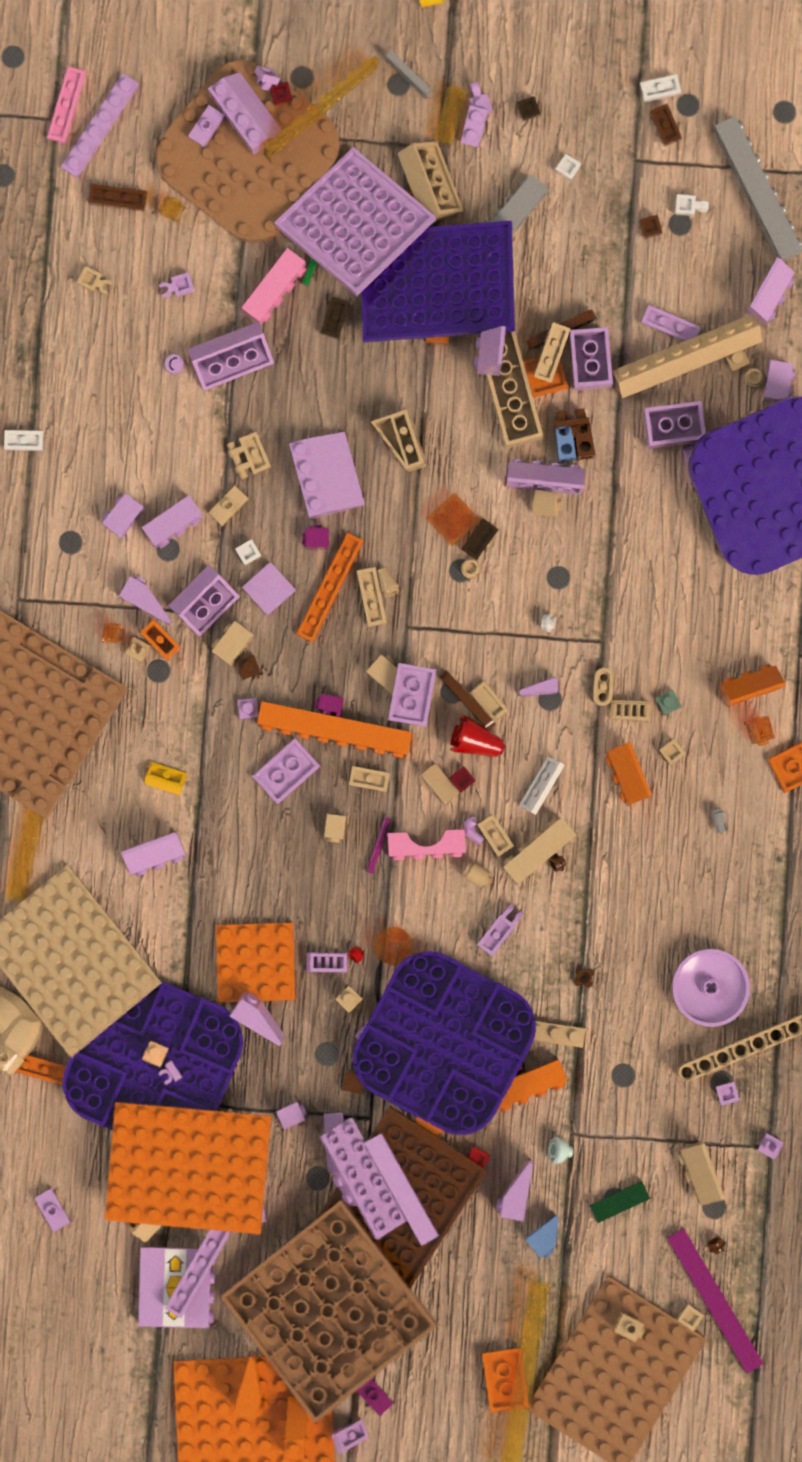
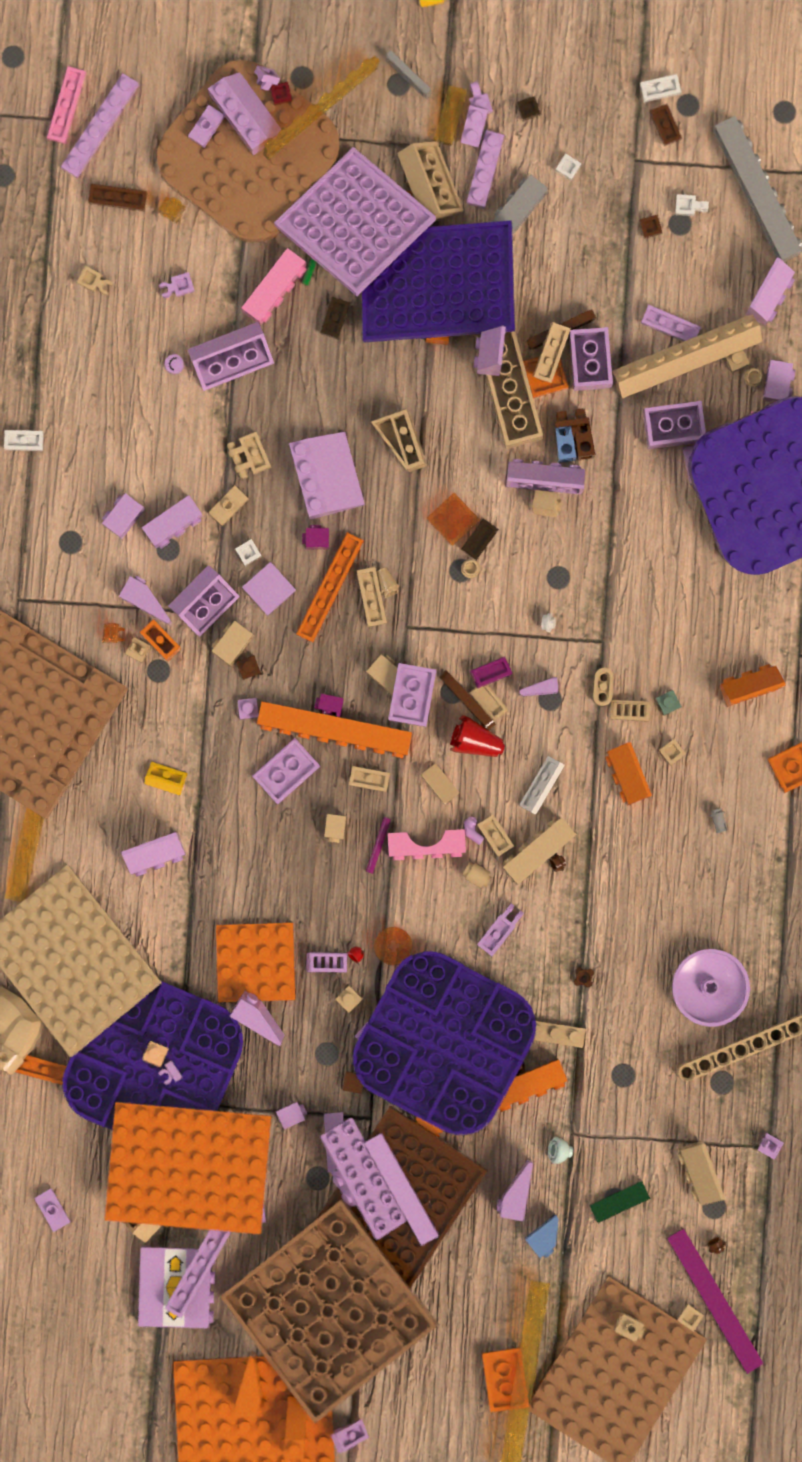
magenta plate [357,1379,394,1416] -> none
dark red plate [449,766,476,793] -> none
red plate [468,1146,490,1167] -> none
lavender plate [715,1081,740,1106] -> none
clear orange brick [743,716,775,746] -> none
none -> lavender plate [467,130,504,209]
none -> magenta tile [470,656,513,689]

